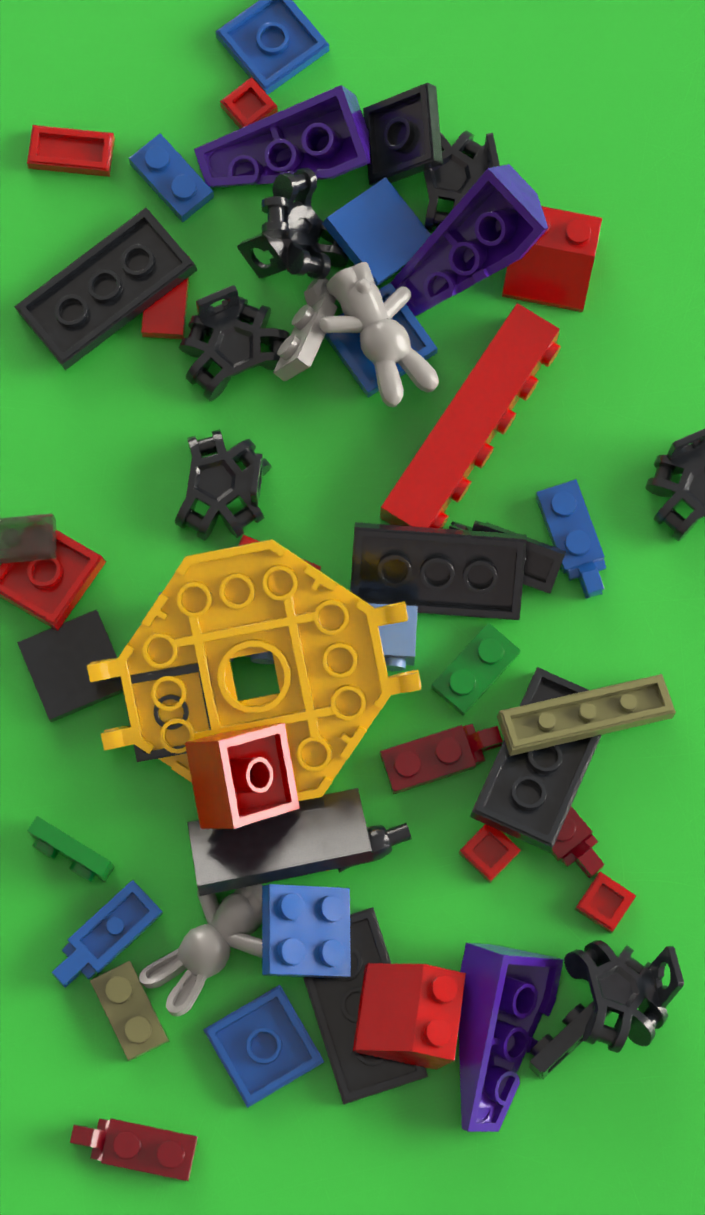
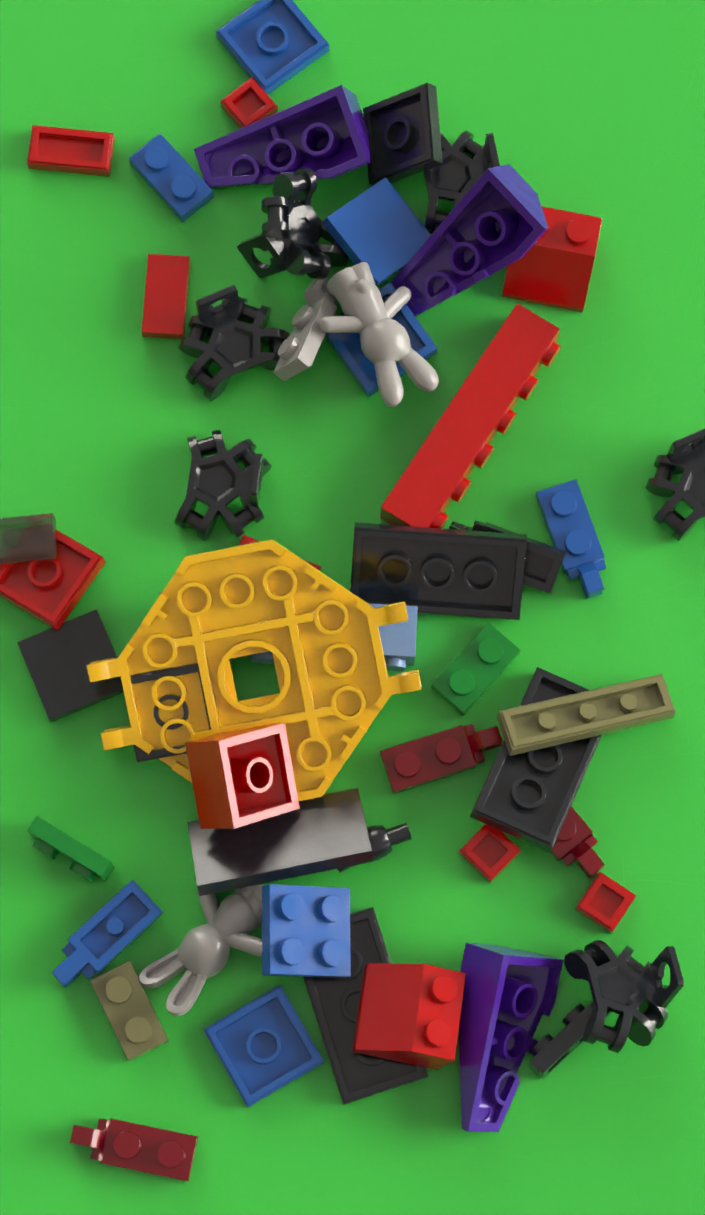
black tile [14,208,197,370] -> none

